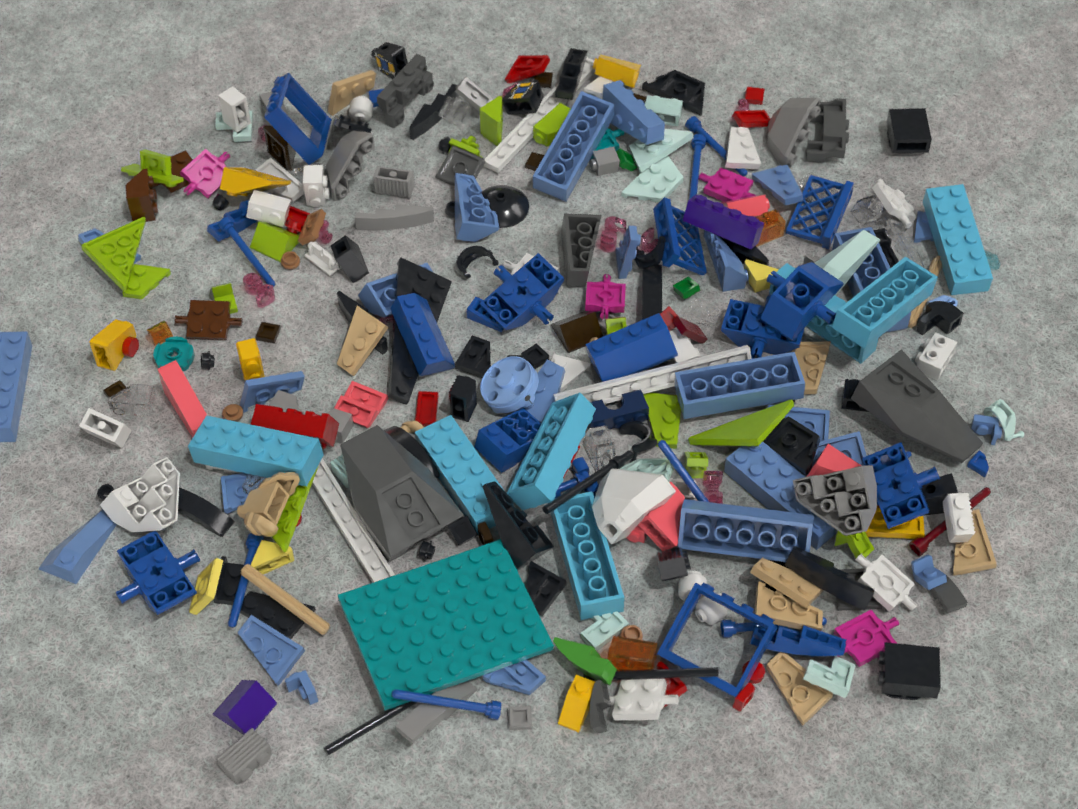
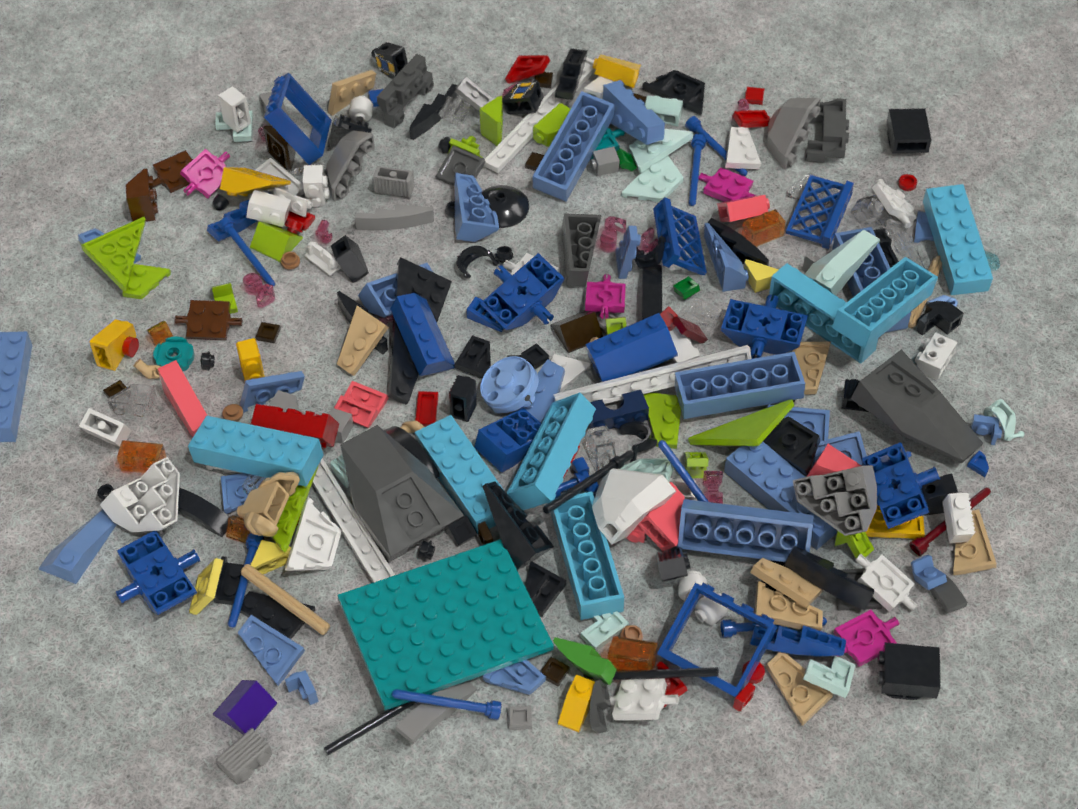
lime bracket [121,149,184,187] -> none
medium nougat plate [298,209,326,246] -> none
dark purple brick [683,195,764,249] -> none
medium blue wing [752,165,803,206] -> none
blue slope [761,262,844,341] -> none
none -> clear orange brick [117,440,167,473]
none -> tan arm [133,359,160,379]
none -> clear orange tile [226,515,250,543]
none -> white hinge [274,187,313,217]
none -> white wing [285,497,342,571]
none -> black plate [495,246,513,263]
none -> dark brown tile [540,657,570,687]
none -> red tile [898,174,918,191]

